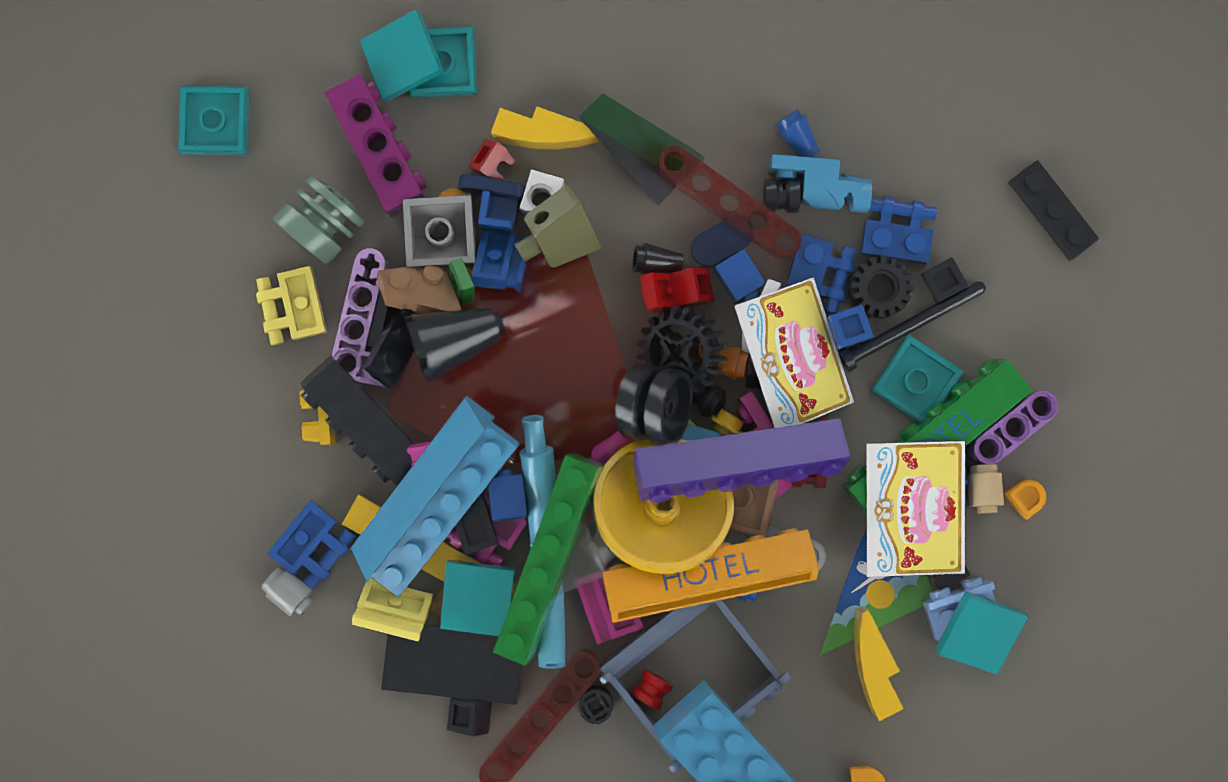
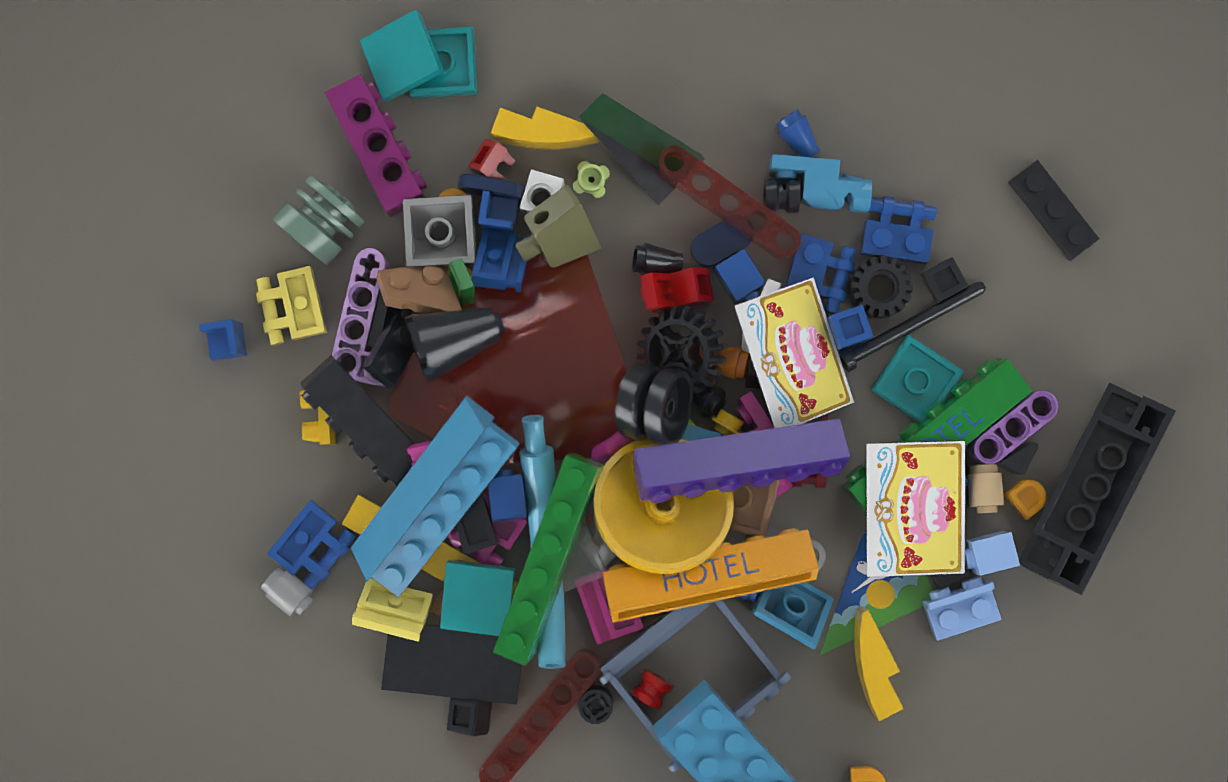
teal tile [178,86,249,155] -> none
teal tile [935,591,1028,674] -> none
none -> blue panel [199,319,247,361]
none -> yellowish green plate [573,161,610,198]
none -> dark azure slope [749,582,834,650]
none -> light blue brick [965,531,1020,576]
none -> black slope [995,442,1039,475]
none -> black slope [1019,383,1176,595]

